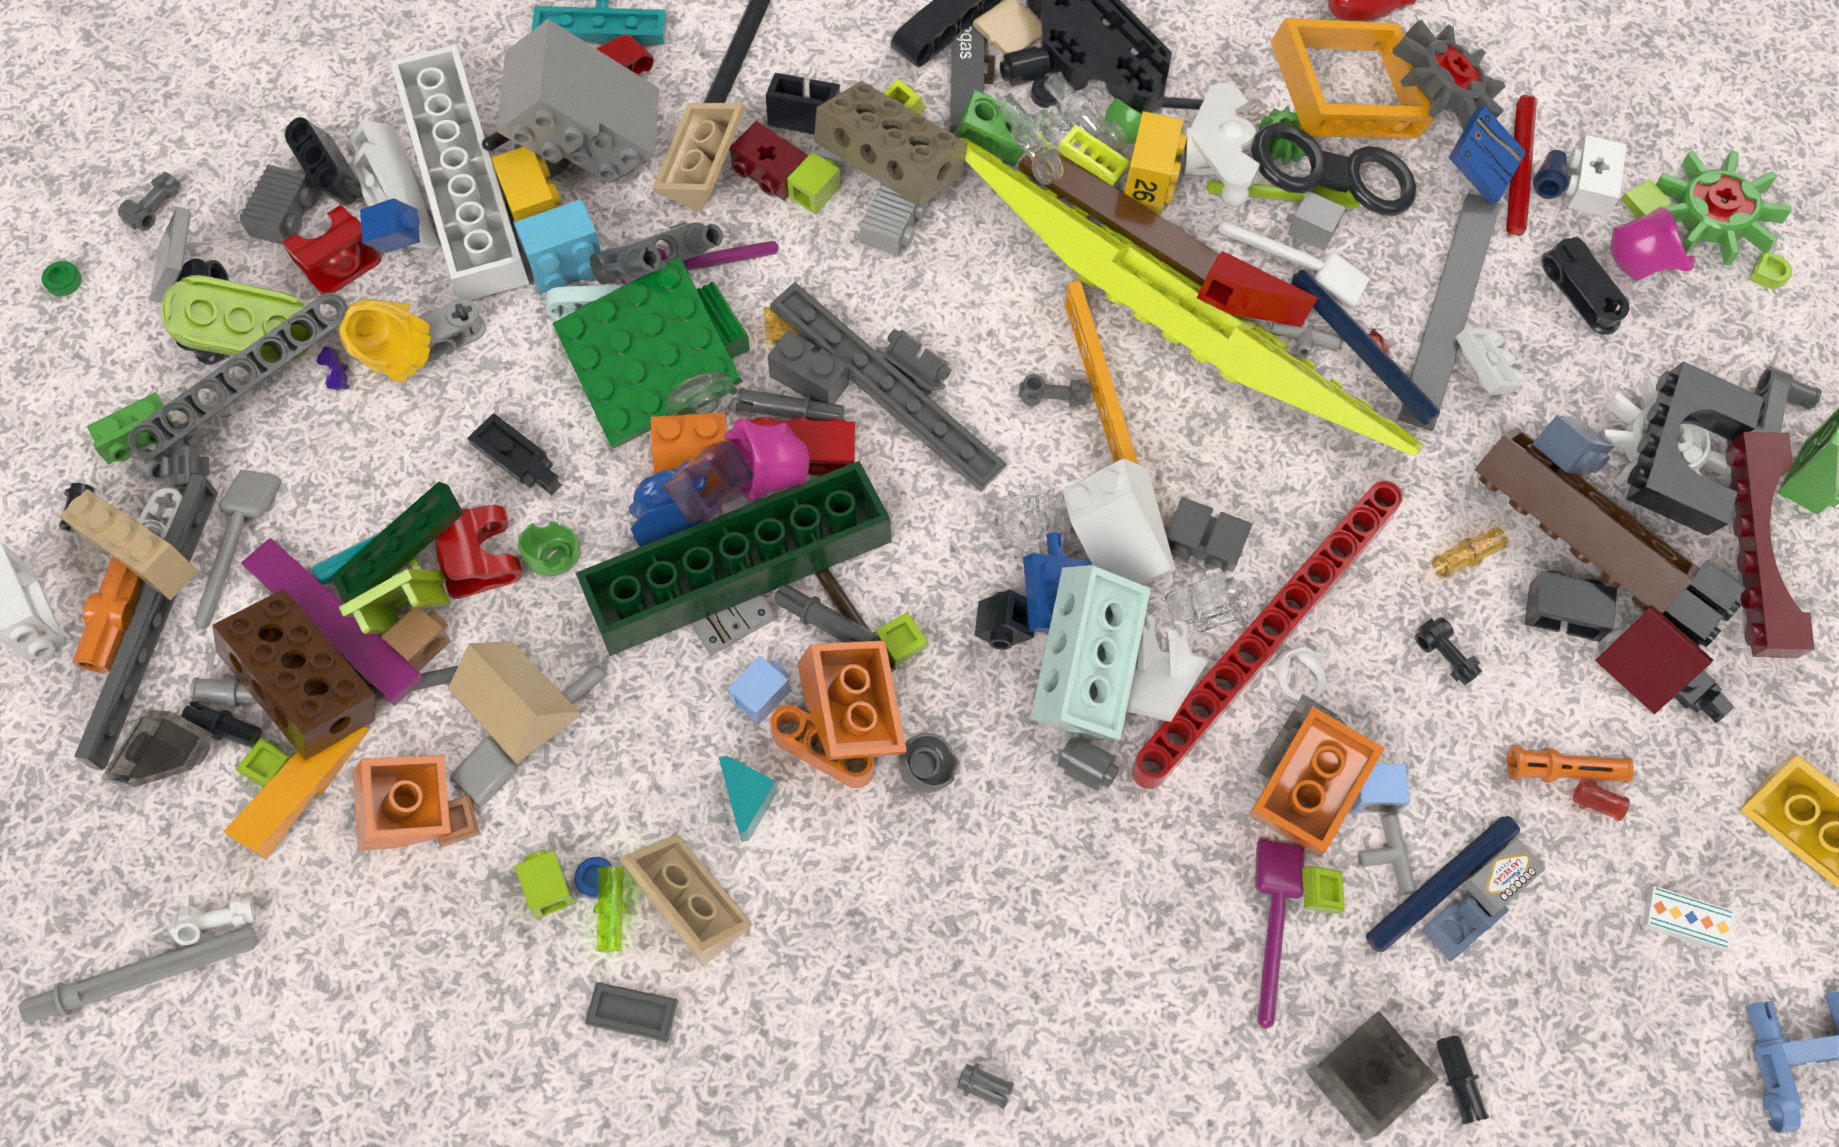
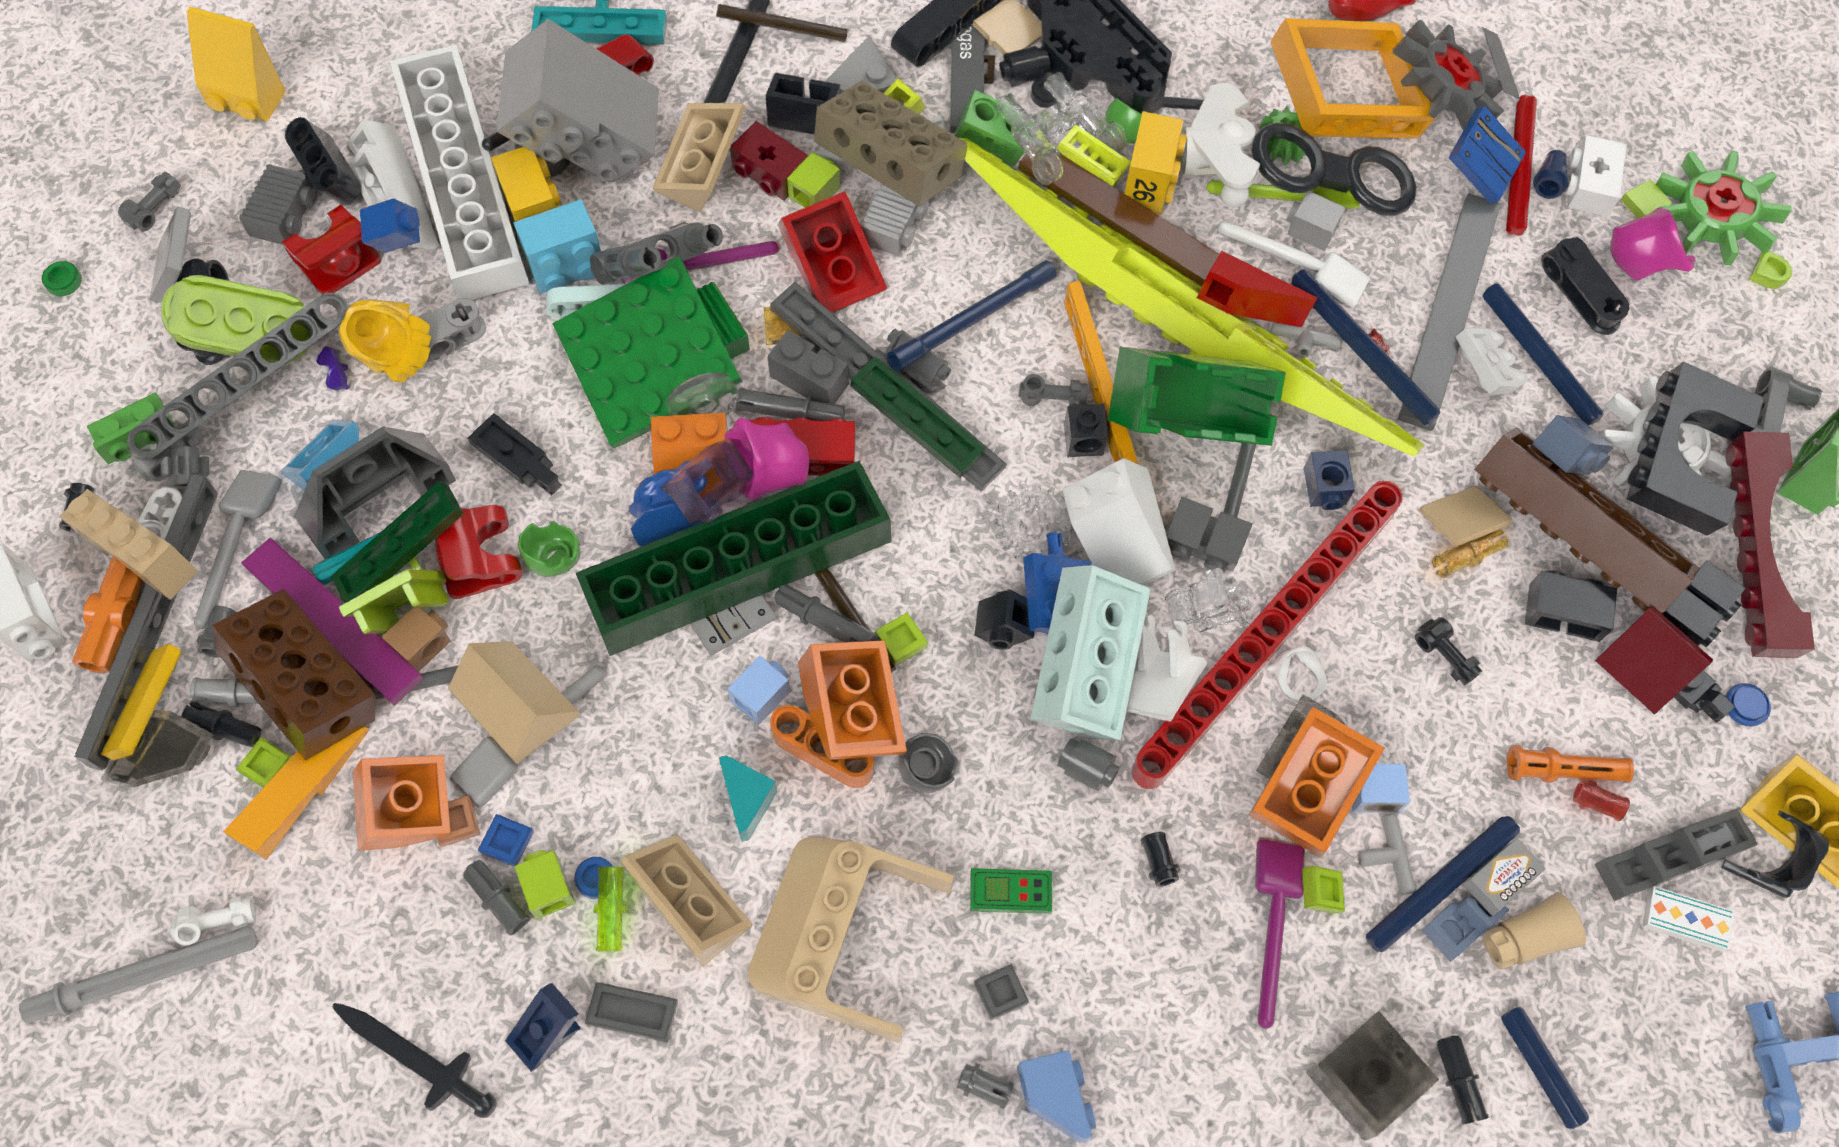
none -> yellow tile [101,644,181,760]
none -> yellow slope [186,7,286,121]
none -> dark grey pin [197,605,237,658]
none -> dark azure slope [280,420,359,491]
none -> dark grey wedge [294,426,456,559]
none -> black sword [332,1003,497,1118]
none -> dark grey axle [463,860,531,936]
none -> blue tile [478,814,534,867]
none -> dark blue slope [505,983,581,1072]
none -> dark brown bar [716,4,848,42]
none -> tan windscreen [748,837,954,1043]
none -> red slope [778,191,888,313]
none -> light grey wing [825,37,897,93]
none -> dark green plate [850,356,986,478]
none -> dark blue piece [887,260,1057,372]
none -> green tile [970,868,1052,914]
none -> dark grey tile [973,964,1029,1021]
none -> medium blue slope [1017,1050,1096,1143]
none -> black brick [1064,404,1108,458]
none -> green piece [1108,346,1286,446]
none -> black pin [1140,832,1181,887]
none -> dark grey bar [1224,443,1256,517]
none -> dark blue brick [1303,450,1355,511]
none -> tan piece [1420,486,1512,547]
none -> sticker [1482,27,1521,100]
none -> dark blue axle [1482,283,1604,426]
none -> tan plant [1483,892,1586,969]
none -> dark blue axle [1501,1006,1589,1129]
none -> dark grey slope [1594,809,1758,901]
none -> black helmet [1721,810,1829,898]
none -> piece [1725,683,1771,727]

